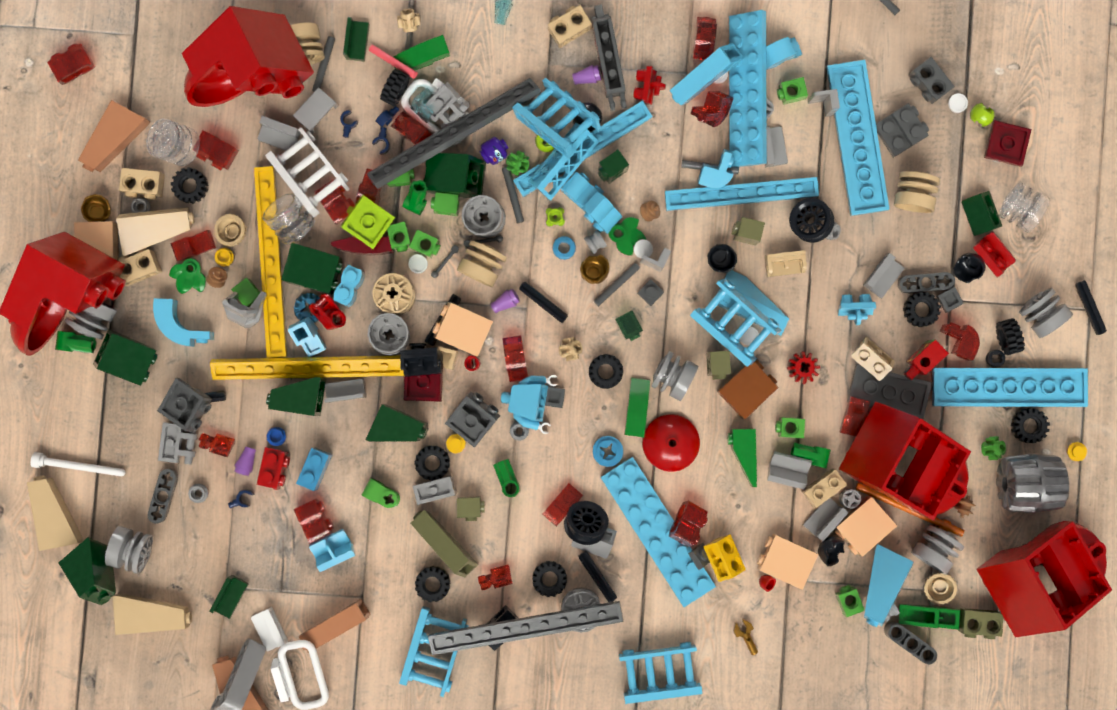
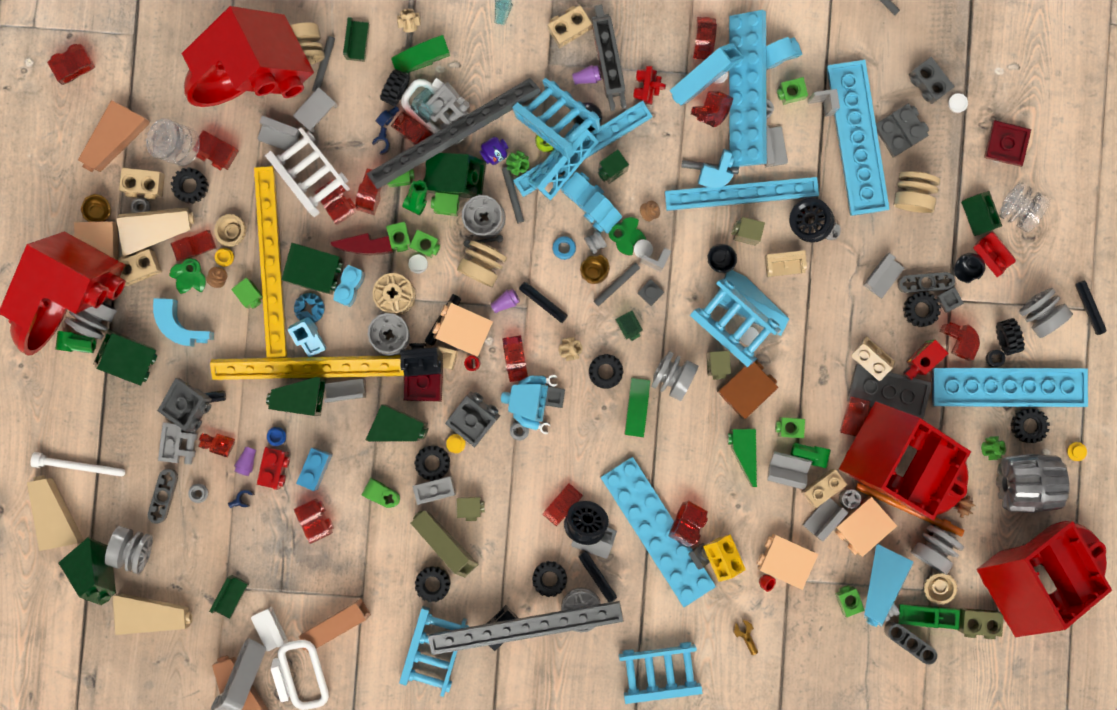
light grey piece [222,291,267,328] -> none
clear wheel [262,193,315,245] -> none
red piece [309,293,346,330] -> none
medium azure panel [309,529,355,572] -> none
dark blue piece [340,110,358,138] -> none
lime bracket [340,195,395,249] -> none
coral bar [369,44,418,79] -> none
dark grey hinge [431,245,459,278] -> none
clear red plate [478,564,513,590] -> none
green piece [493,459,521,497] -> none
lime plate [546,207,565,227] -> none
dark azure gear [593,436,623,467] -> none
red dish [642,414,700,472] -> none
red gear [787,351,820,384] -> none
black hair [818,536,845,566] -> none
medium azure hips [838,294,876,325] -> none
lime piece [970,103,995,127] -> none

